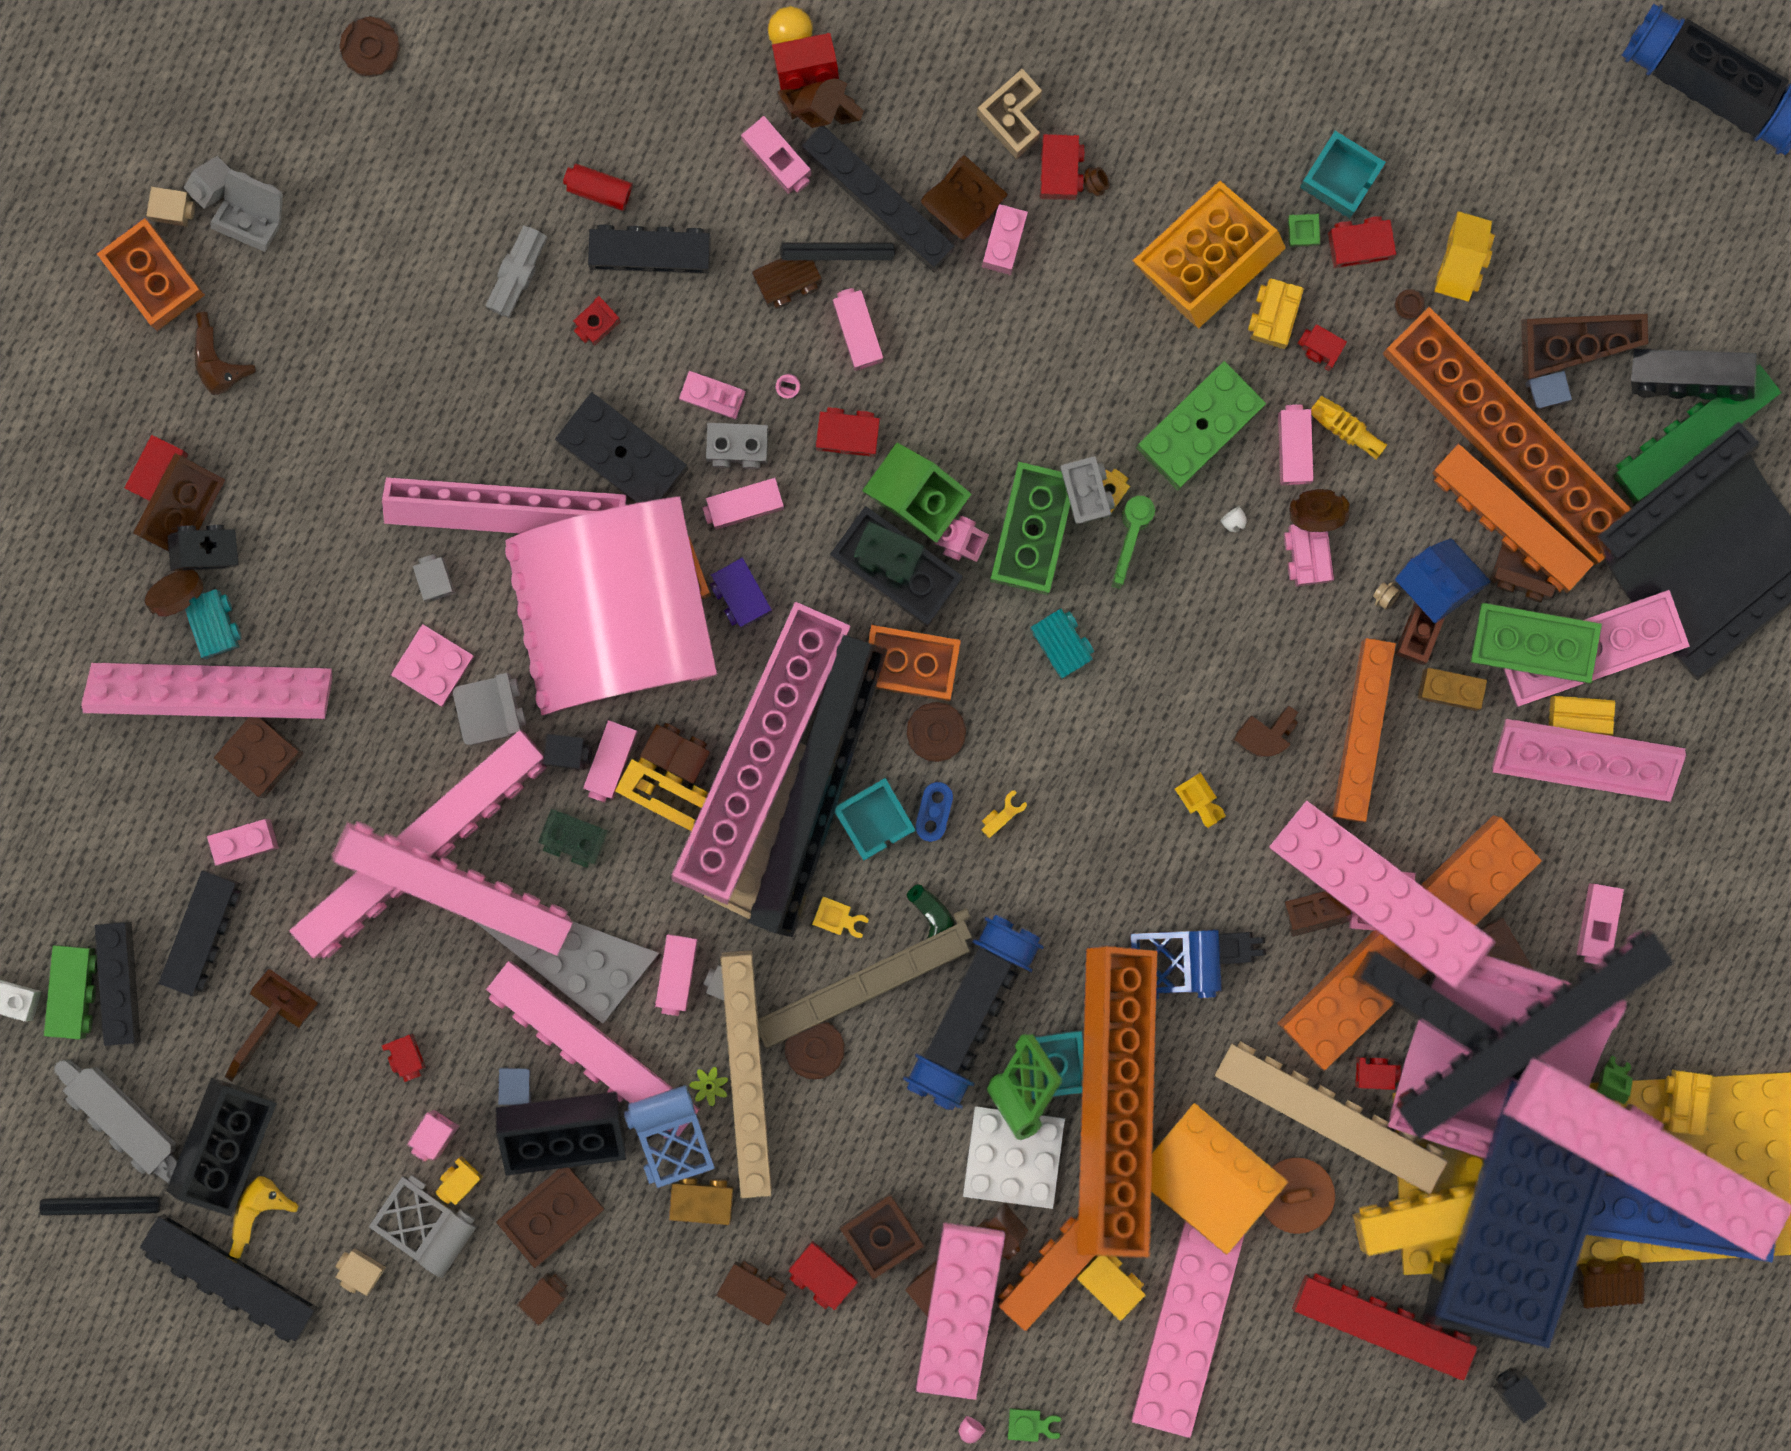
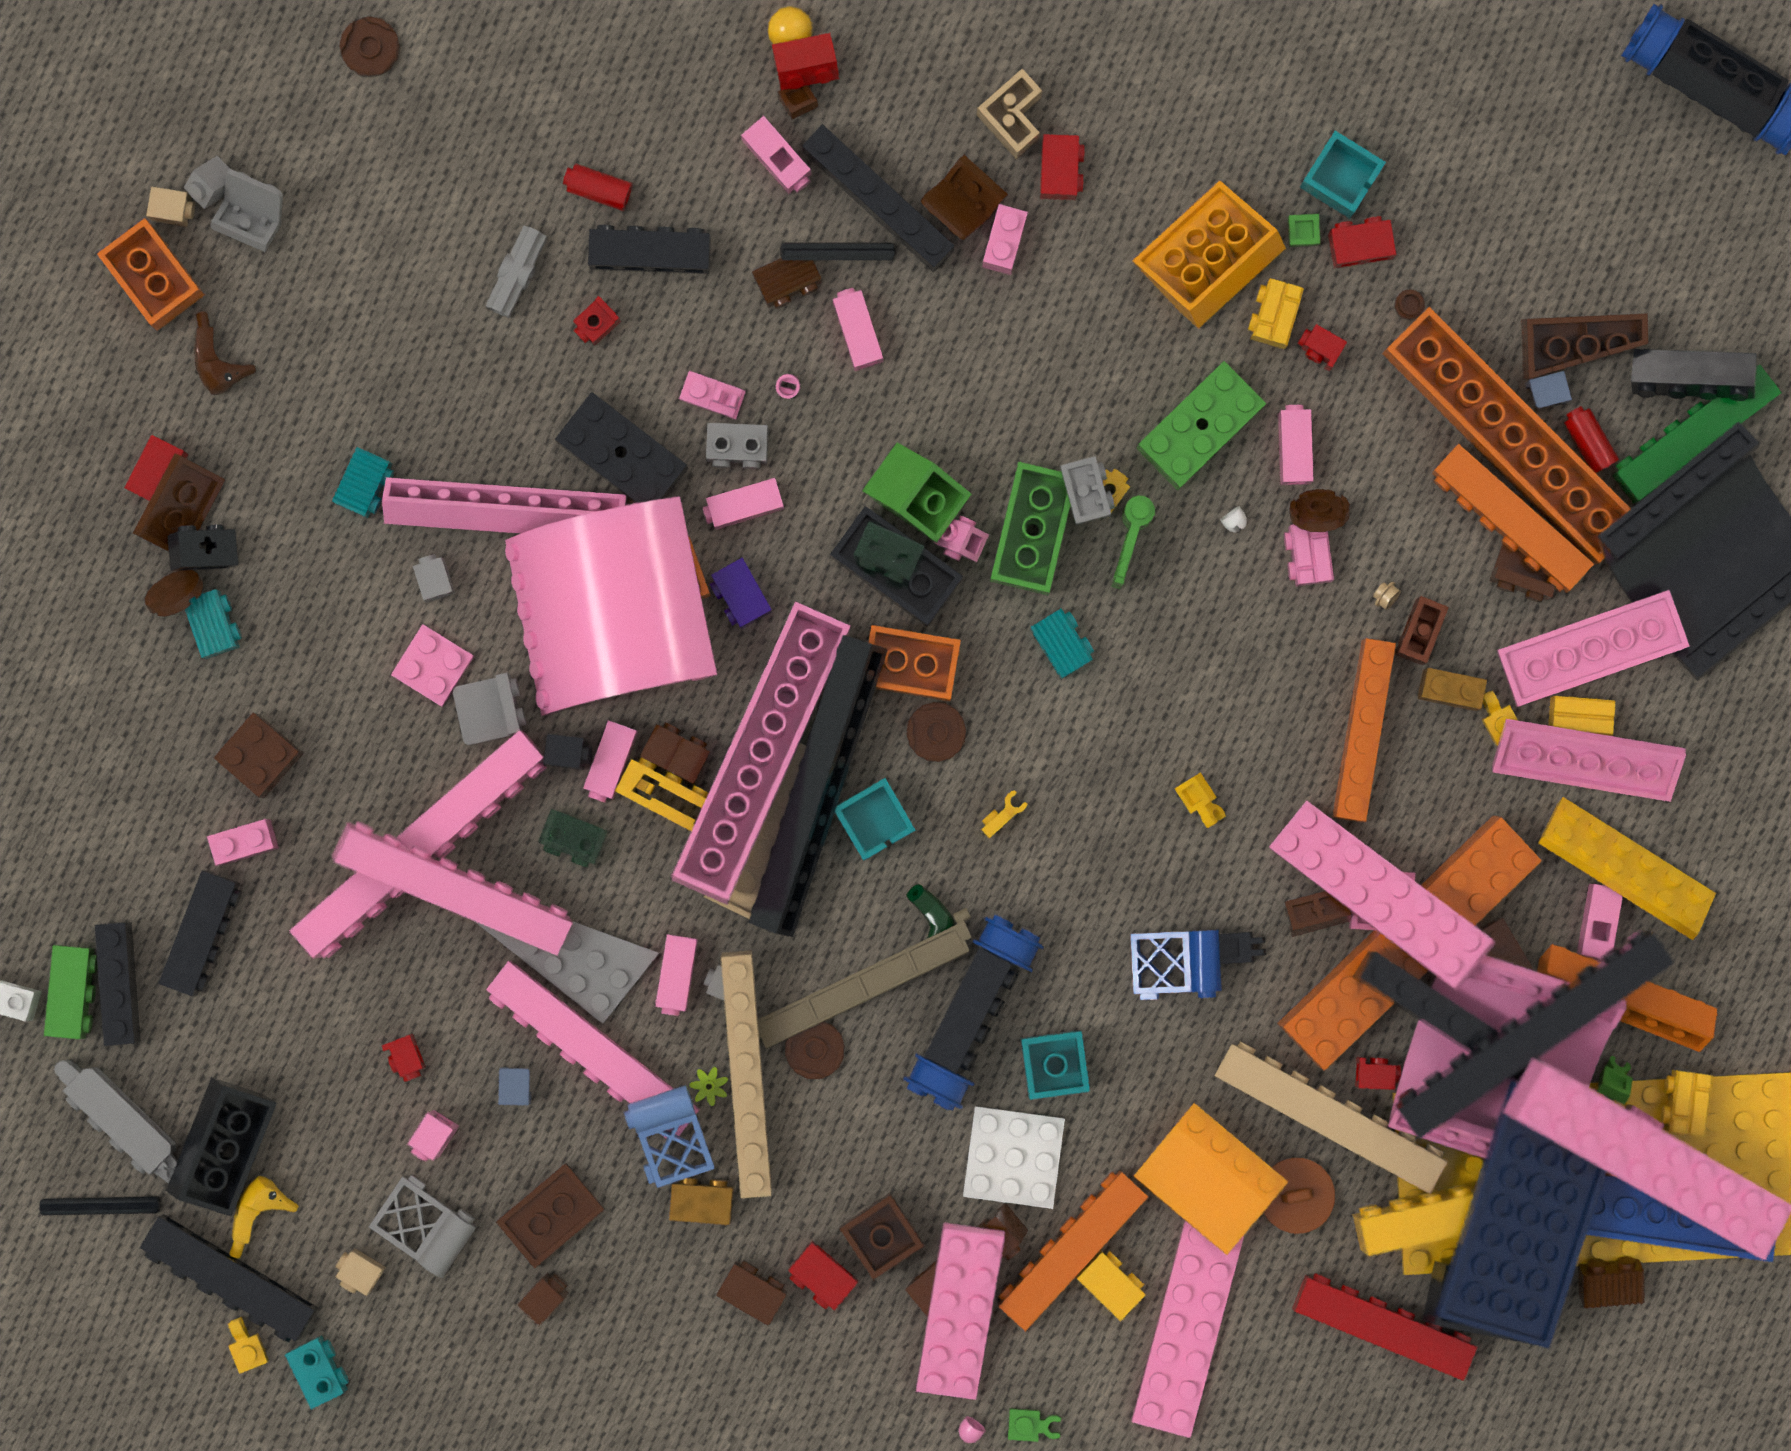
bright pink plate [81,663,332,719] -> none
reddish brown piece [225,969,318,1082] -> none
yellow brick [435,1156,483,1205] -> none
black brick [496,1092,626,1176] -> none
reddish brown brick [791,79,864,128] -> none
yellow plate [812,897,869,938] -> none
red brick [816,408,880,458] -> none
blue plate [916,782,953,842] -> none
bright green piece [987,1034,1062,1140] -> none
orange brick [1078,946,1157,1257] -> none
reddish brown plate [1083,167,1110,197] -> none
reddish brown brick [1231,706,1299,757] -> none
yellow hinge [1311,396,1388,460] -> none
blue slope [1395,538,1491,624] -> none
yellow brick [1434,211,1495,302] -> none
bright green plate [1470,603,1602,684] -> none
black brick [1492,1368,1548,1424] -> none
none -> yellow plate [228,1316,269,1374]
none -> teal brick [285,1335,349,1409]
none -> teal brick [332,447,394,518]
none -> yellow plate [1481,691,1518,746]
none -> orange brick [1537,944,1718,1052]
none -> yellow plate [1538,797,1716,940]
none -> red brick [1564,406,1620,473]

